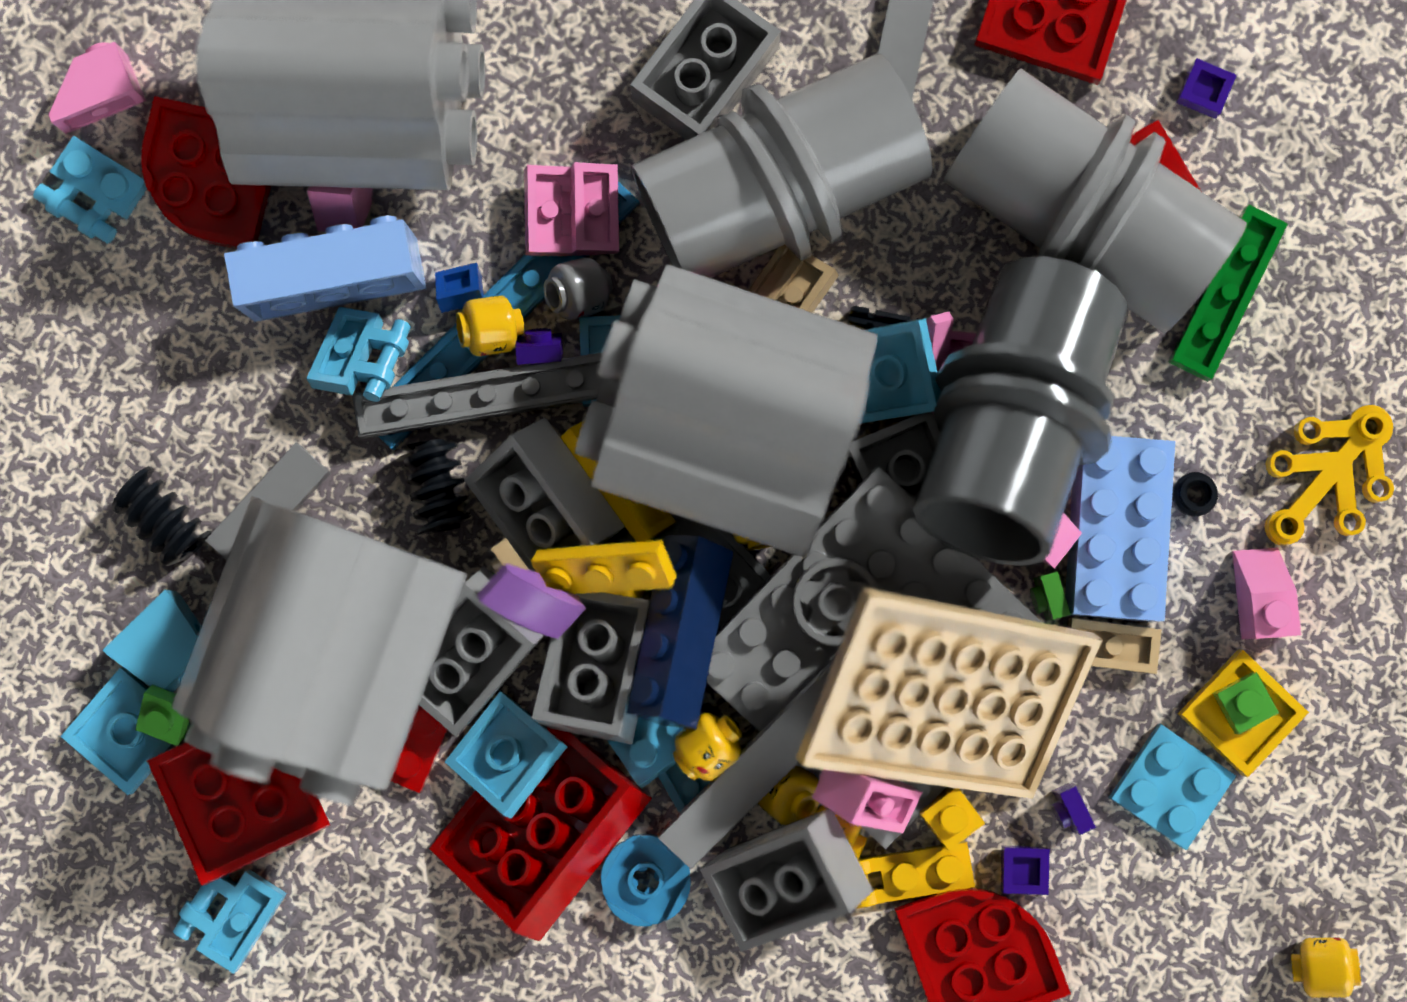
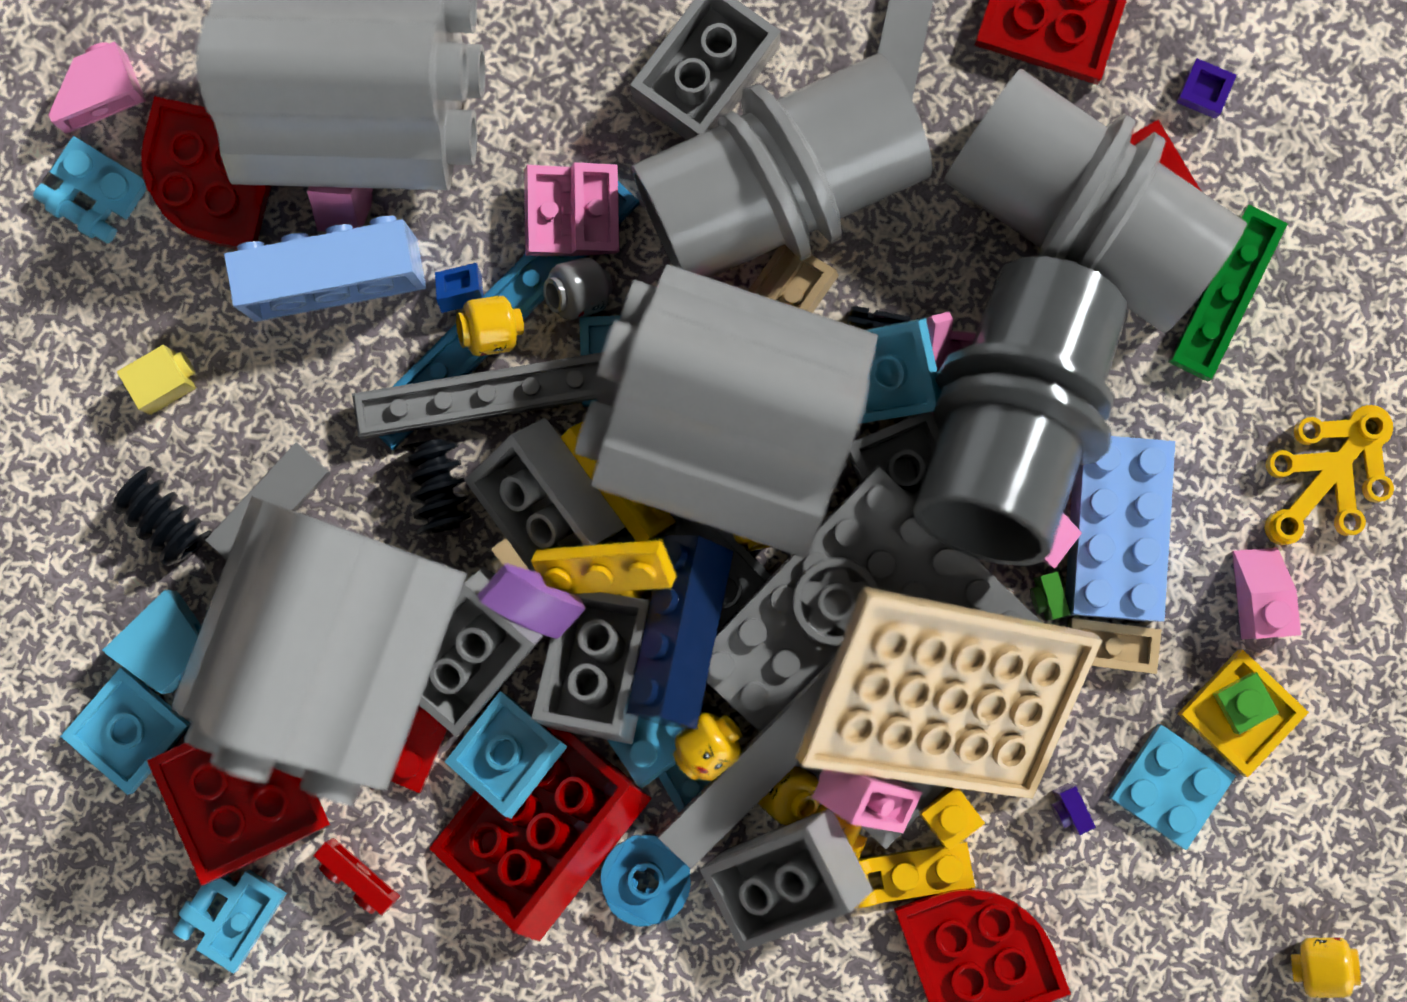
bright green plate [135,684,189,746] -> none
medium azure plate [306,307,411,402] -> none
dark purple plate [515,328,563,365] -> none
dark purple plate [1000,846,1050,895] -> none
black plate [1172,472,1218,517] -> none
none -> light yellow brick [117,345,196,415]
none -> red plate [313,838,401,916]

